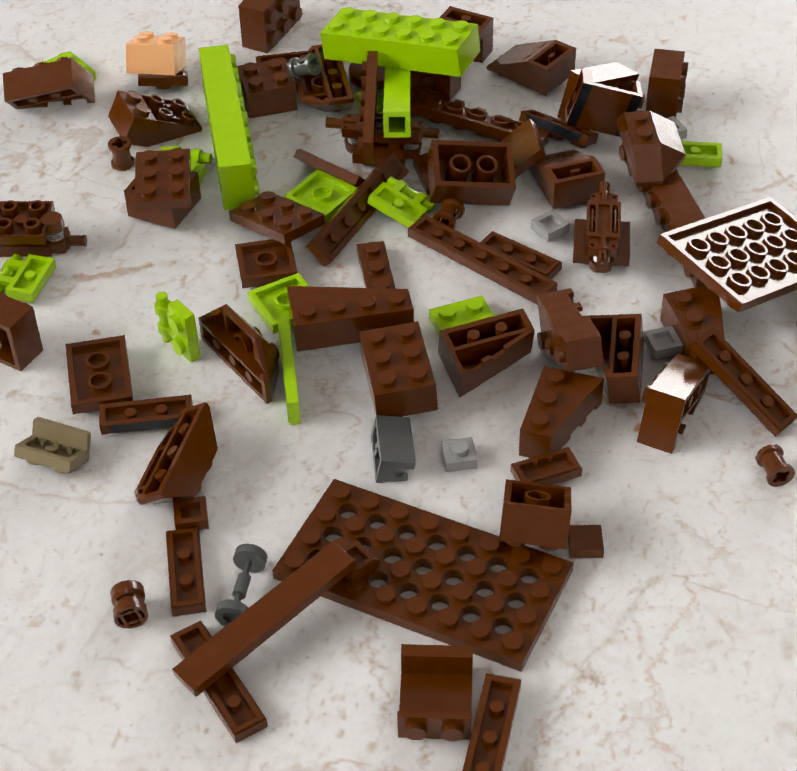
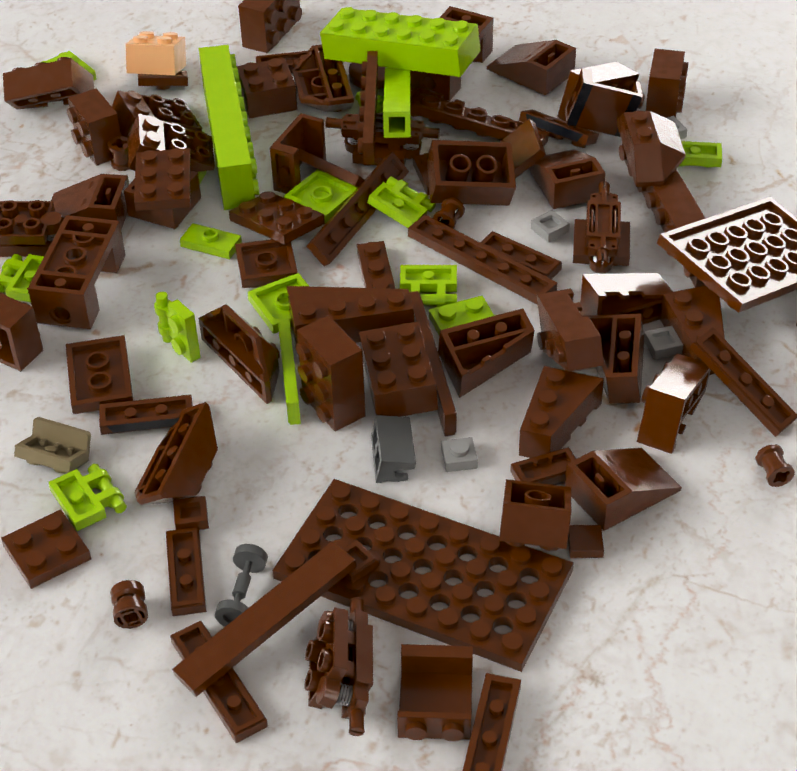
dark grey bush [288,53,322,80] -> none
none -> reddish brown plate [1,509,91,589]
none -> reddish brown plate [27,215,126,329]
none -> lime plate [48,464,127,531]
none -> reddish brown slope [51,174,129,229]
none -> reddish brown brick [67,88,121,166]
none -> reddish brown slope [127,113,215,172]
none -> lime plate [180,223,242,259]
none -> reddish brown panel [270,113,326,194]
none -> reddish brown brick [296,315,366,431]
none -> reddish brown piece [304,597,373,736]
none -> lime plate [400,265,457,307]
none -> reddish brown tile [409,291,457,436]
none -> reddish brown slope [565,448,682,531]
none -> reddish brown wedge [580,273,673,325]

